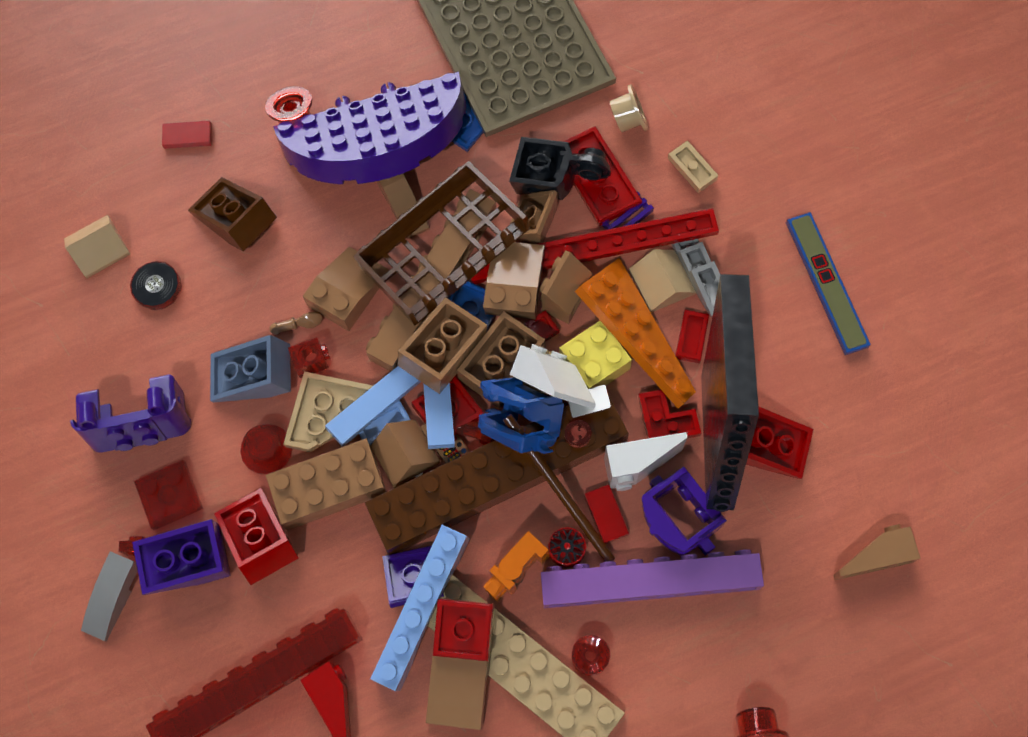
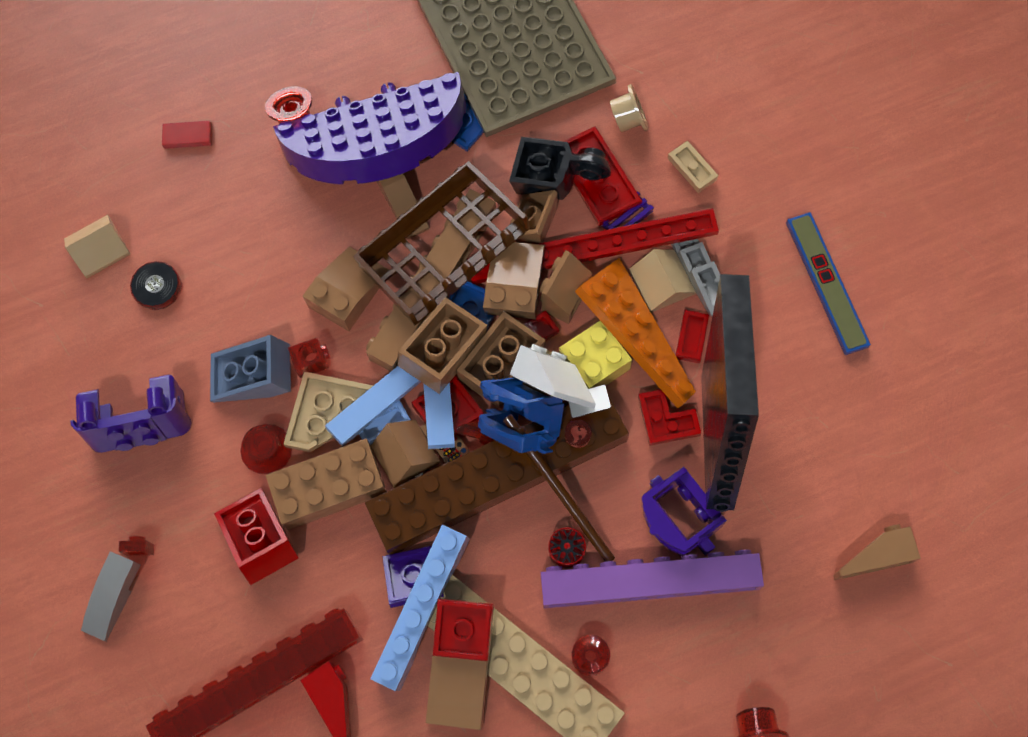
dark purple slope [132,519,231,595] -> none
clear red plate [134,460,203,530] -> none
reddish brown slope [188,177,277,252] -> none
medium nougat piece [270,312,322,334] -> none
orange hips [483,531,550,602] -> none
red tile [584,485,629,544] -> none
white slope [604,432,687,491] -> none
red slope [746,406,814,479] -> none

